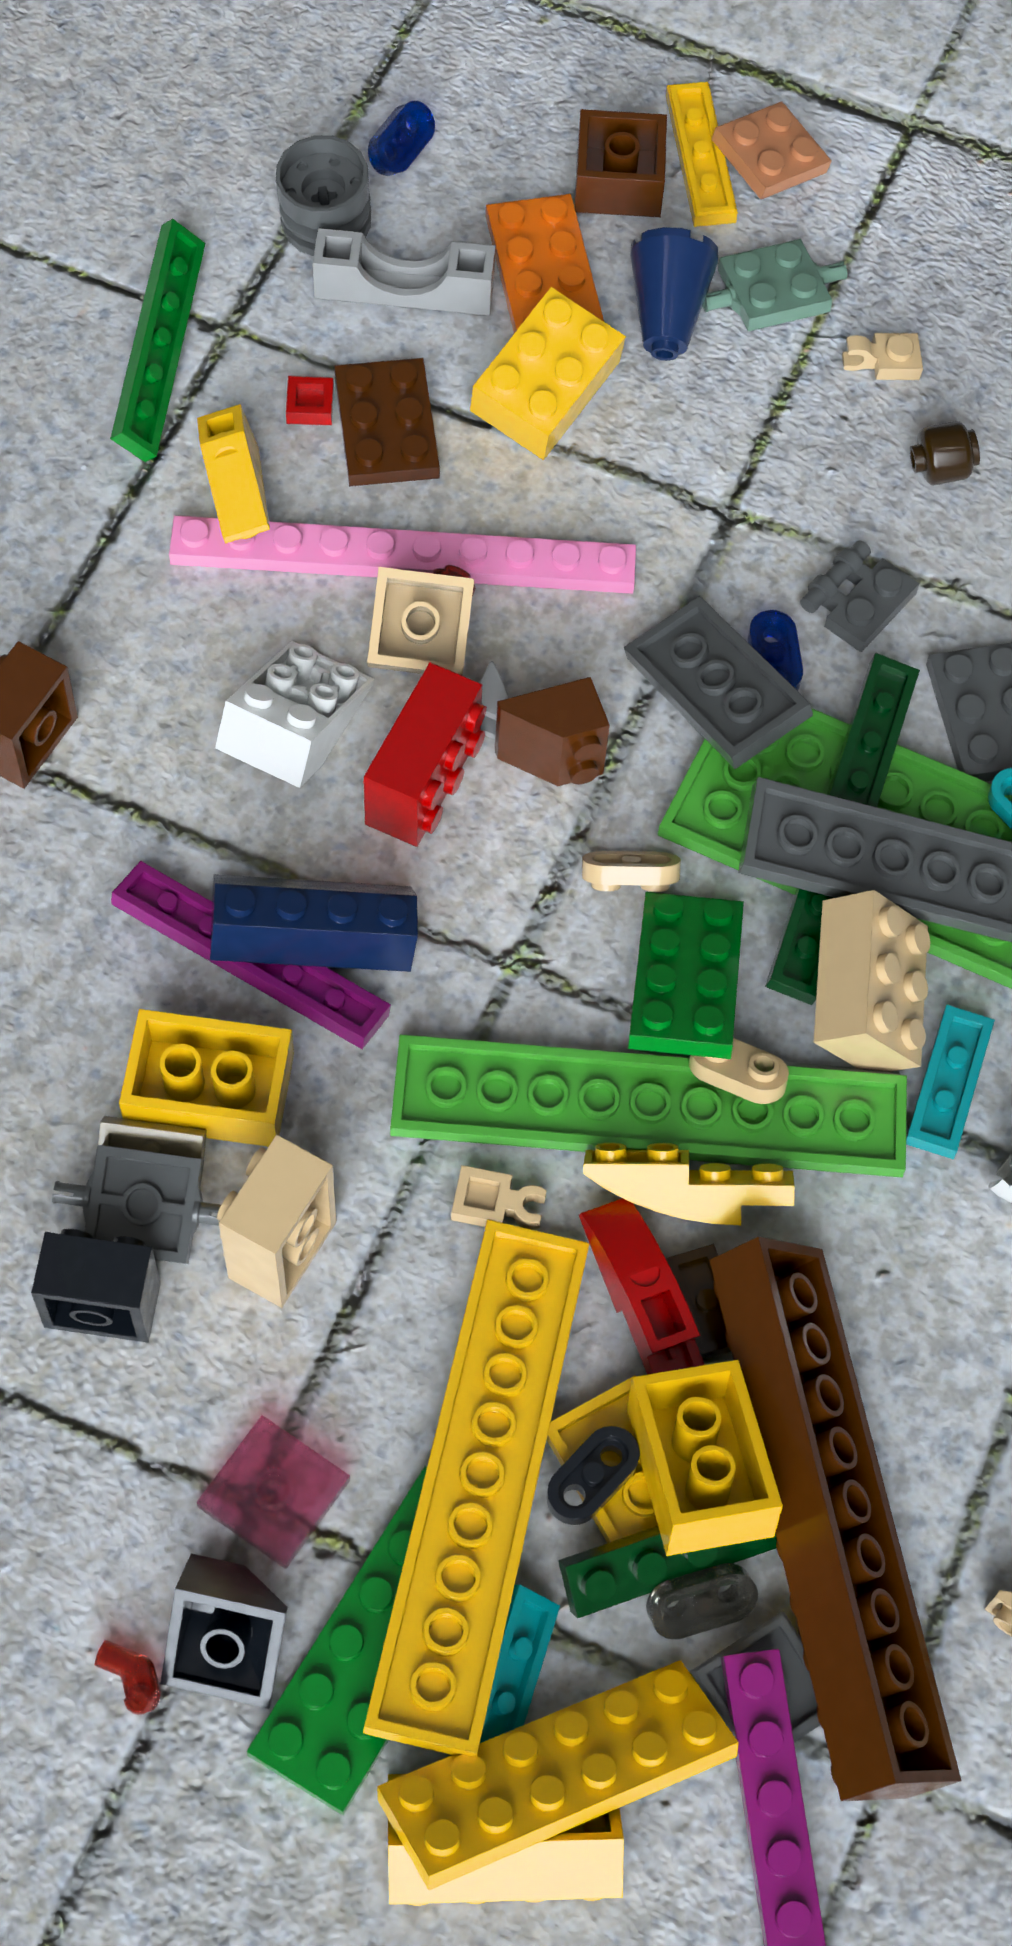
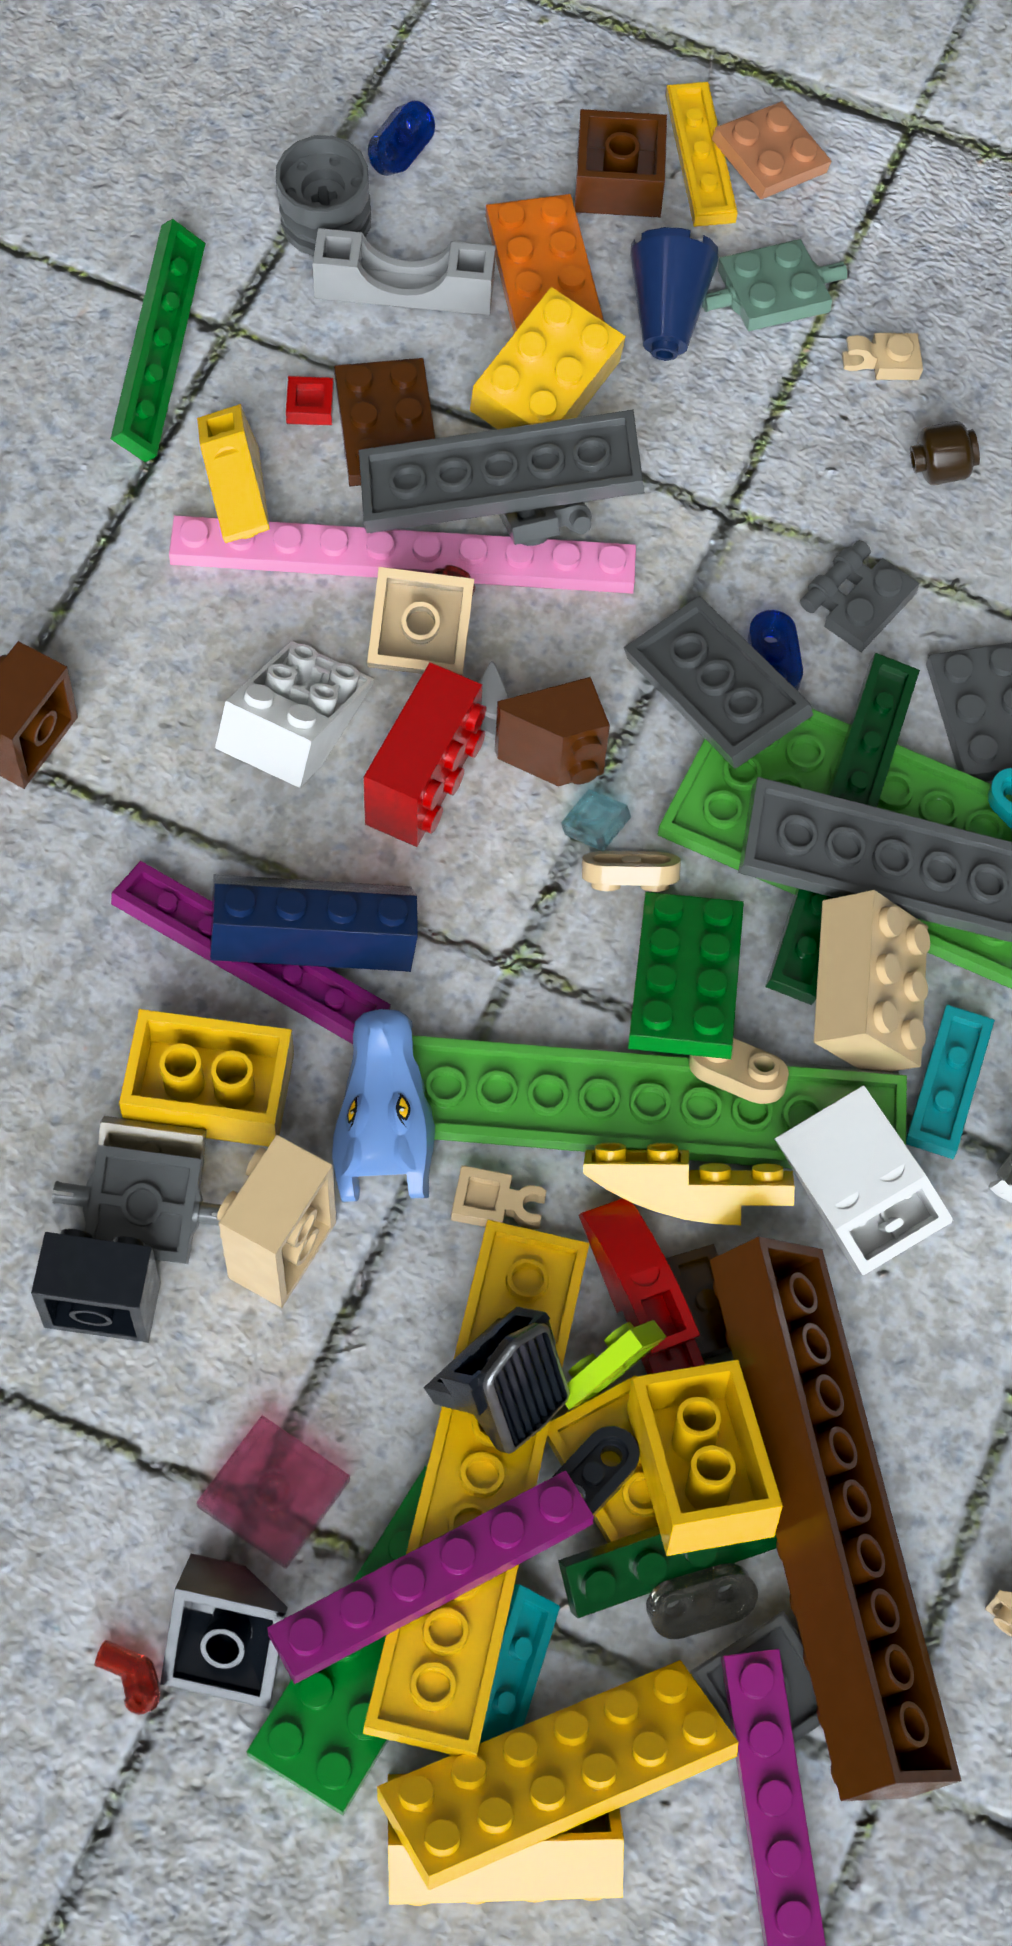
none -> magenta plate [267,1470,594,1684]
none -> medium blue animal [332,1009,435,1202]
none -> dark grey plate [359,409,645,534]
none -> black piece [423,1307,570,1454]
none -> dark grey plate [499,502,592,546]
none -> clear light blue plate [561,789,631,851]
none -> lime plate [565,1320,666,1410]
none -> white slope [774,1085,954,1276]

